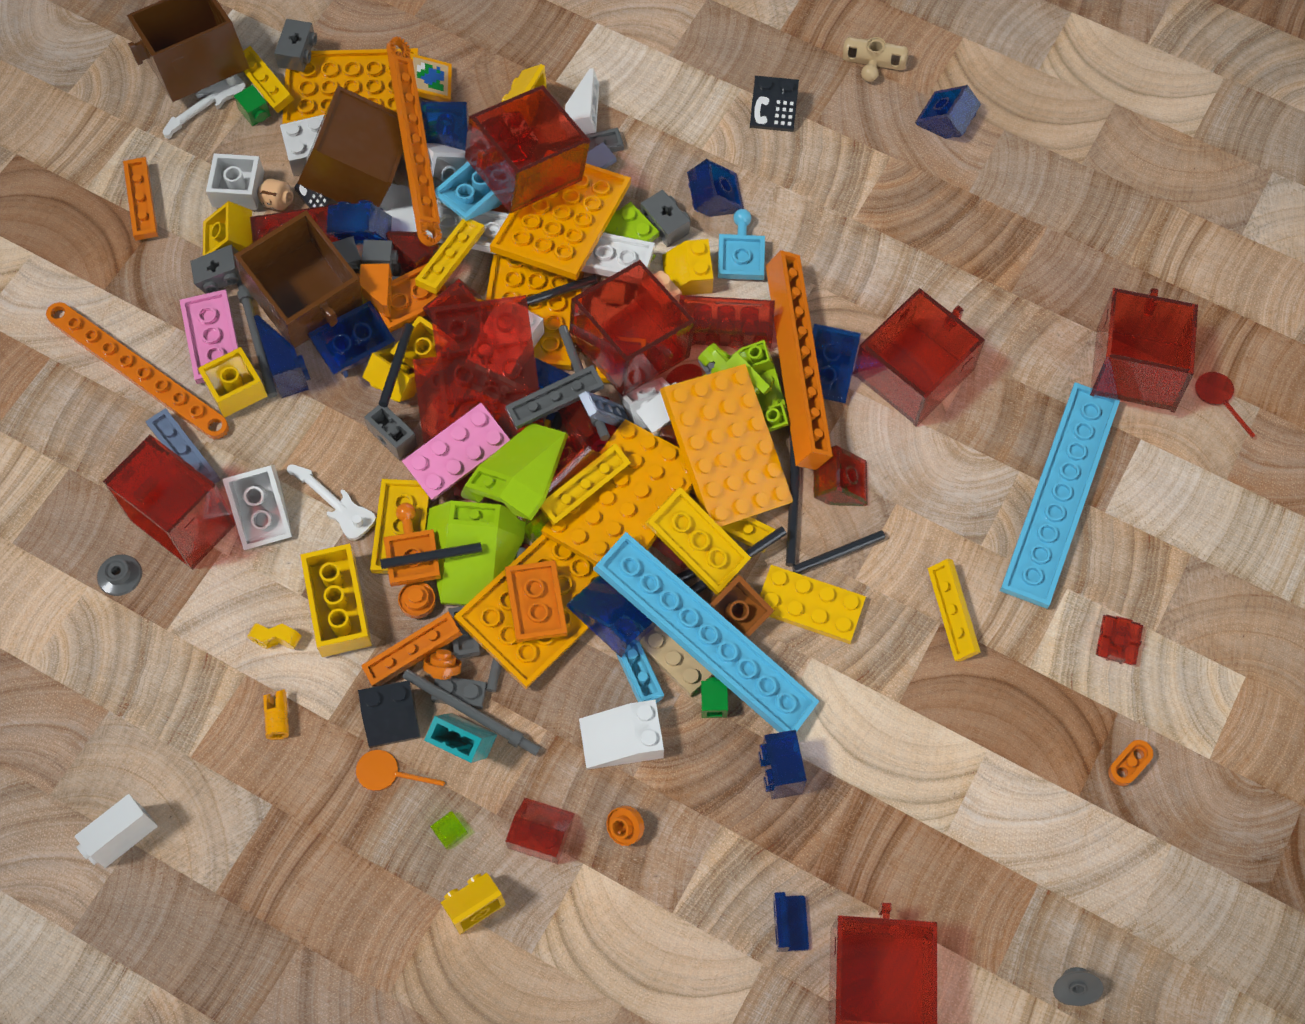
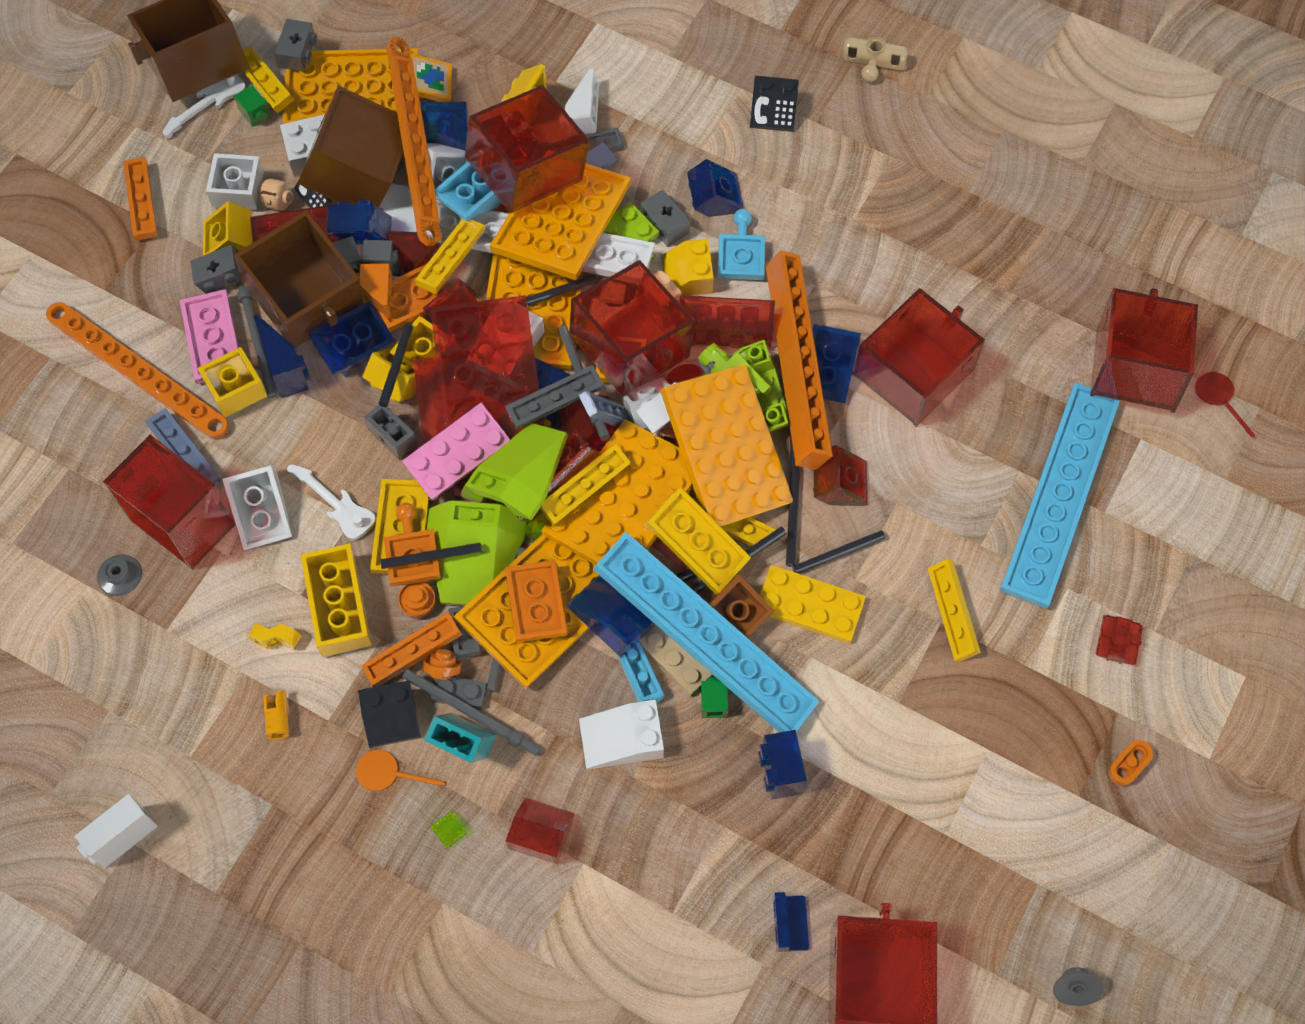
yellow slope [440,873,506,934] -> none
orange plate [606,805,644,846] -> none
clear blue slope [915,85,981,139] -> none

